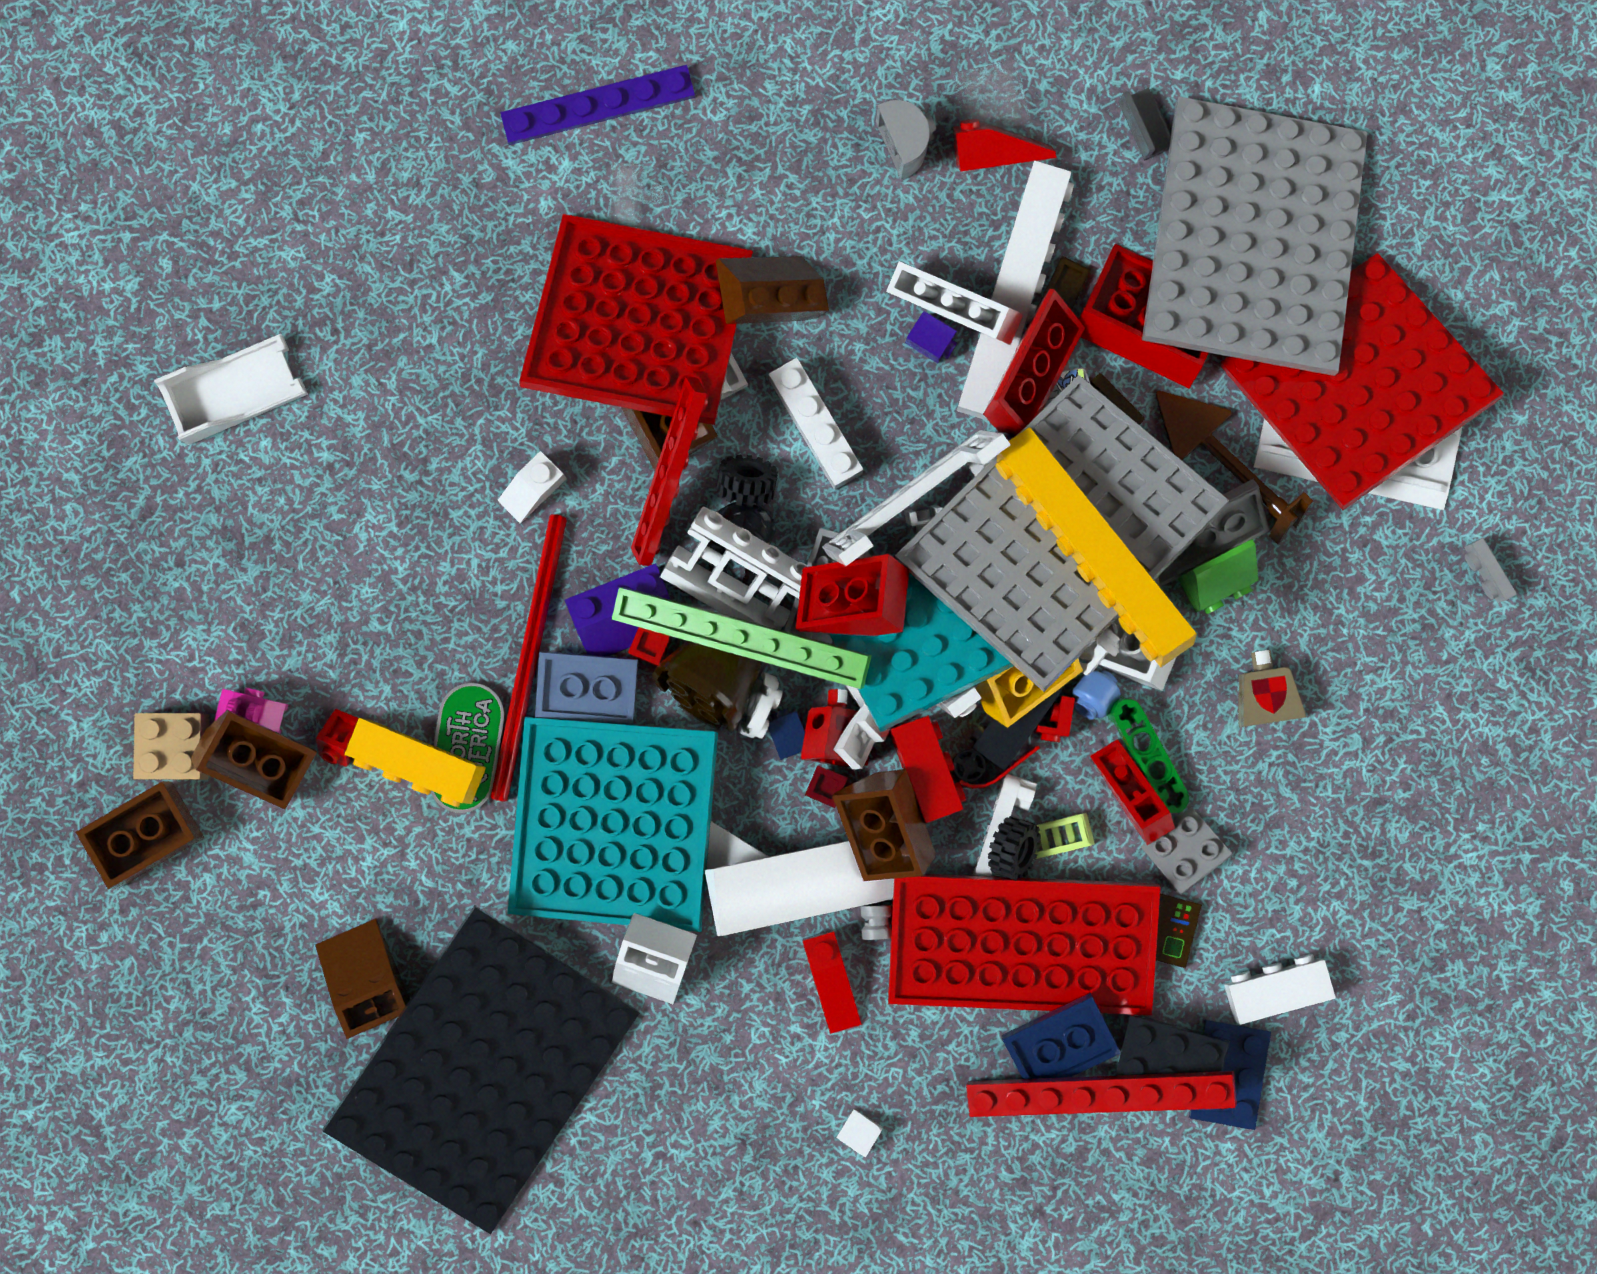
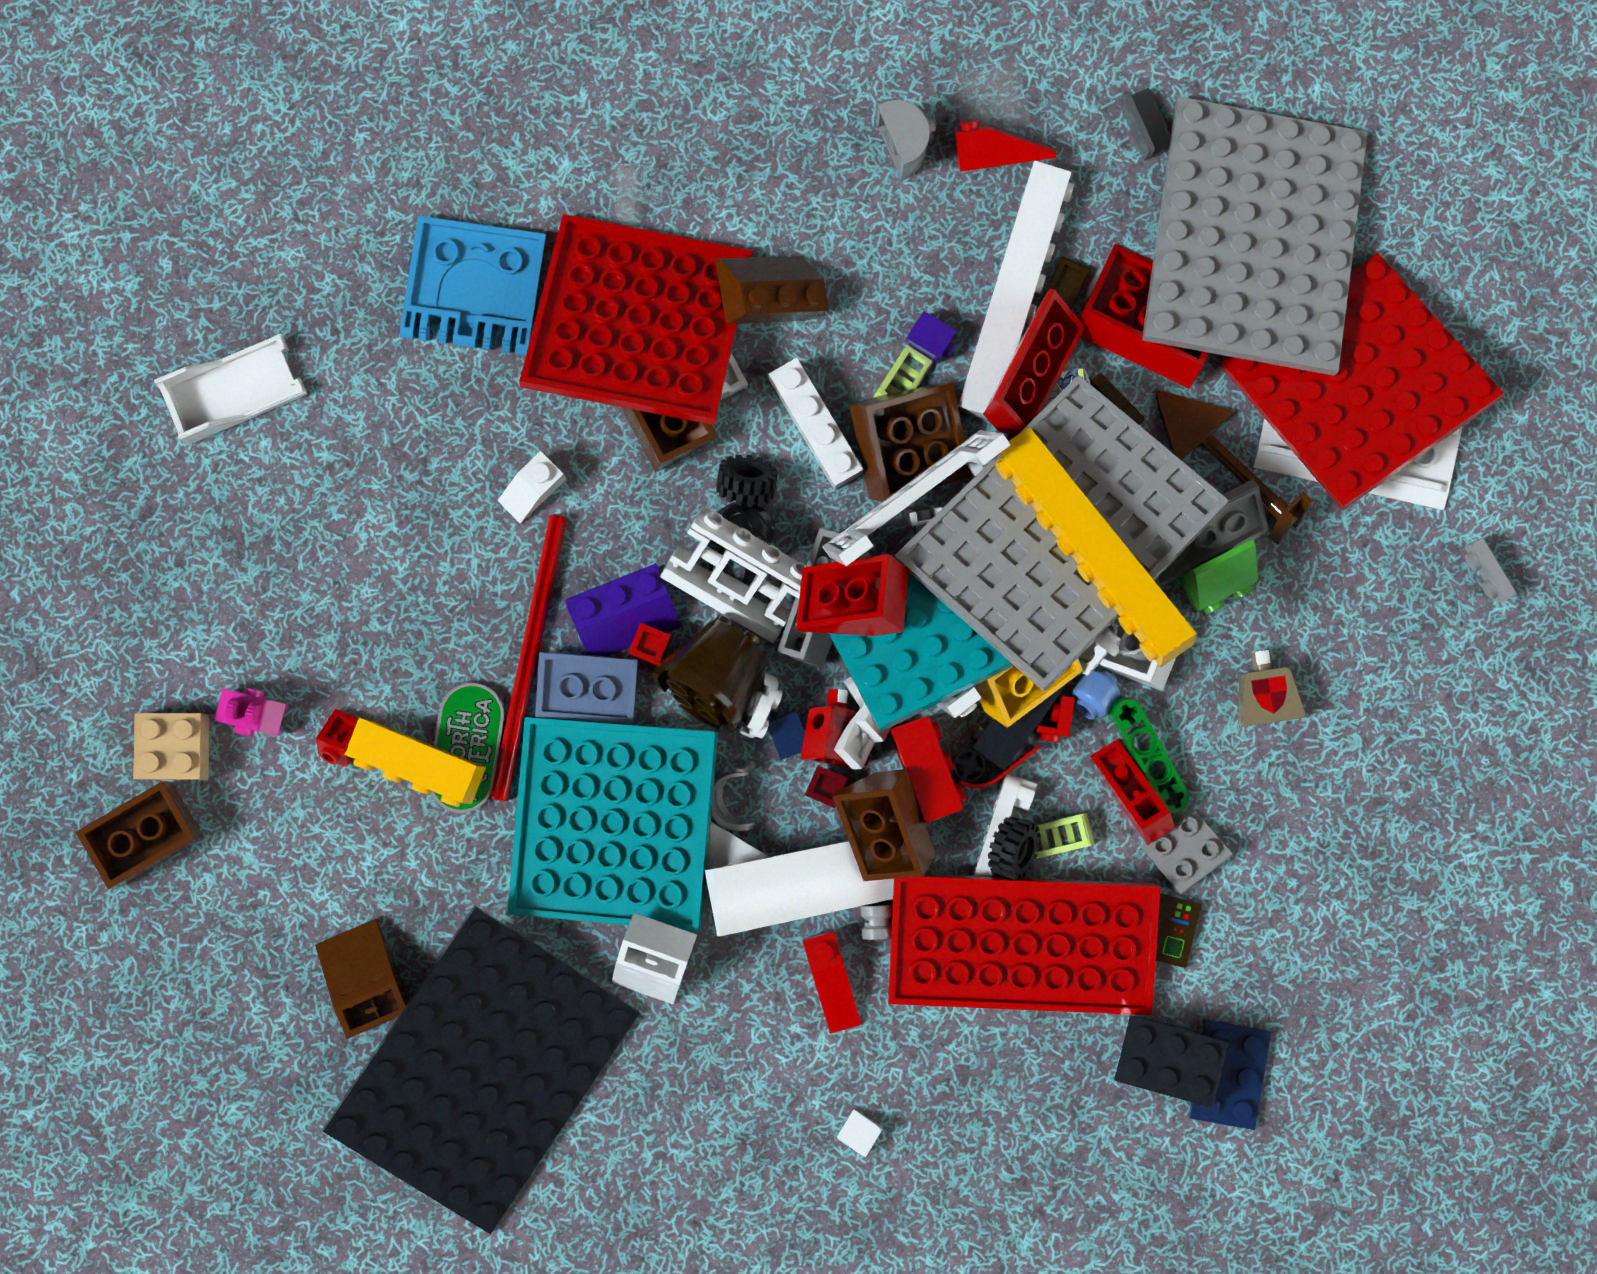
reddish brown slope [190,710,317,809] -> none
dark purple plate [500,65,695,145] -> none
plate [612,587,872,689] -> none
red plate [631,376,708,566] -> none
white brick [886,261,1023,345] -> none
red plate [966,1071,1237,1117] -> none
dark blue plate [1002,993,1121,1079] -> none
white brick [1224,954,1336,1025] -> none
none -> dark azure hinge [400,215,547,356]
none -> light grey helmet [711,760,756,831]
none -> reddish brown slope [849,381,972,502]
none -> yellowish green slope [874,344,934,397]

